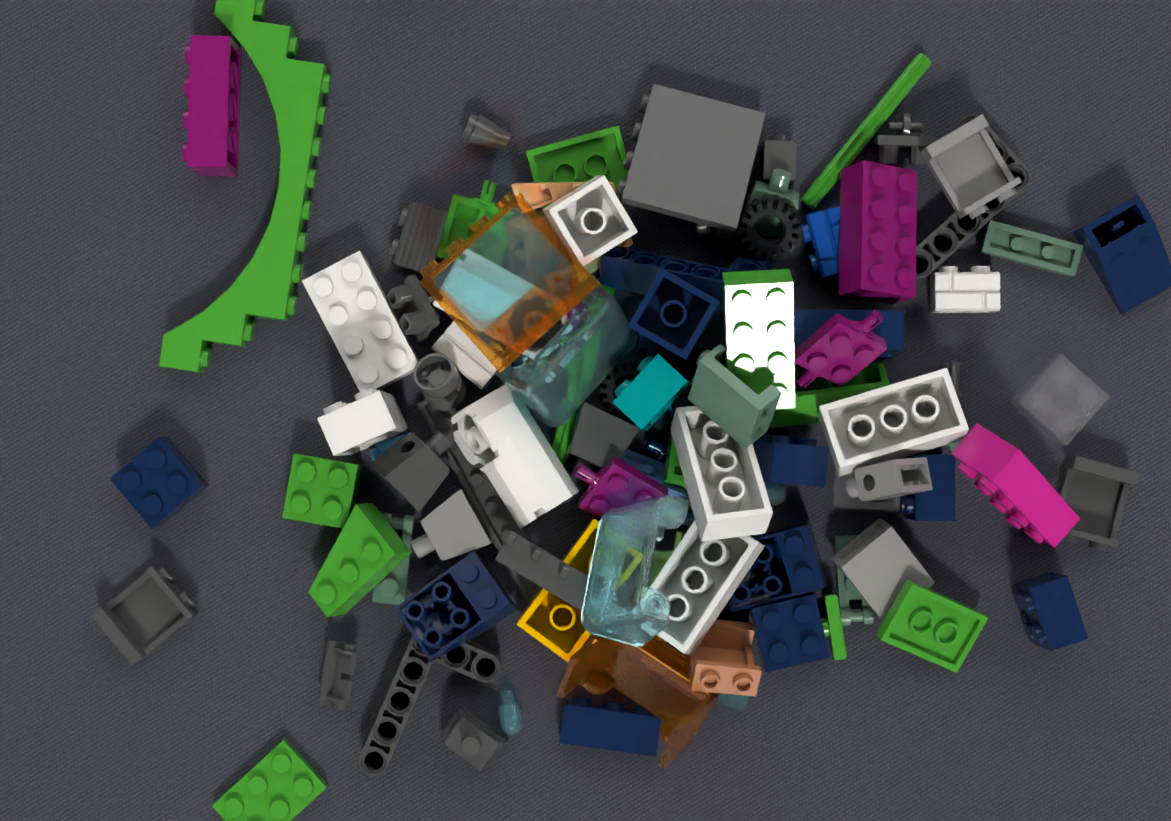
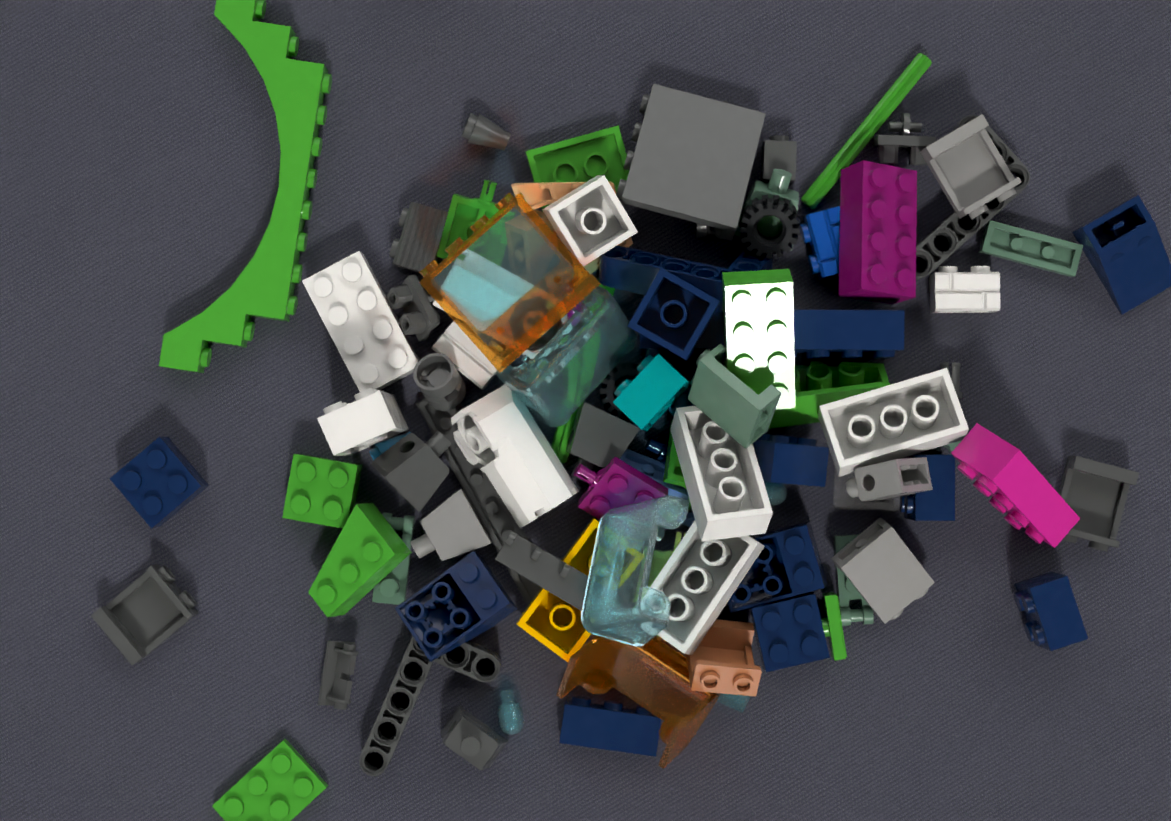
magenta brick [182,35,242,177] -> none
magenta plate [794,310,887,388] -> none
bright green plate [875,579,989,673] -> none
clear brick [1010,354,1110,445] -> none

